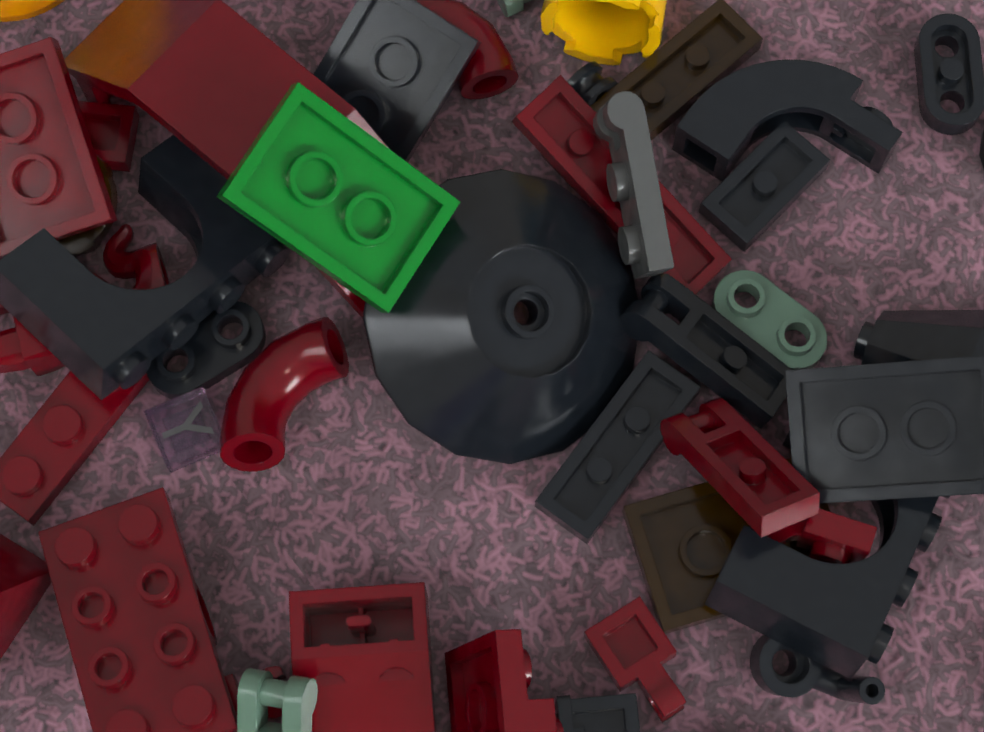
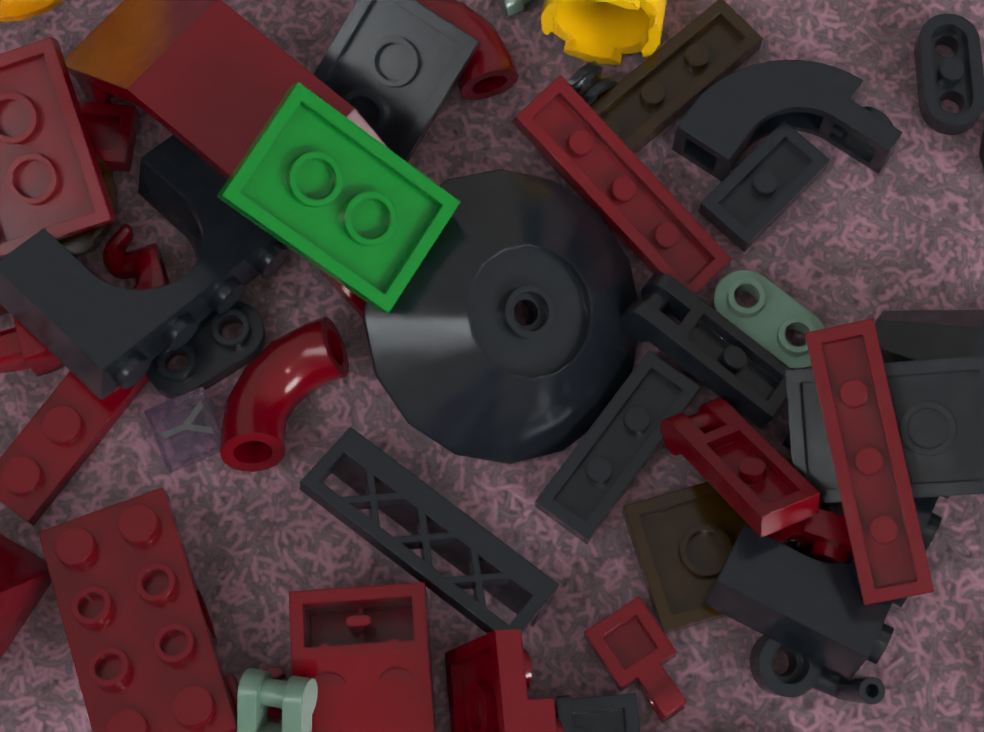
dark grey plate [593,91,674,279] -> none
none -> black fence [299,427,559,634]
none -> dark red plate [805,318,934,605]

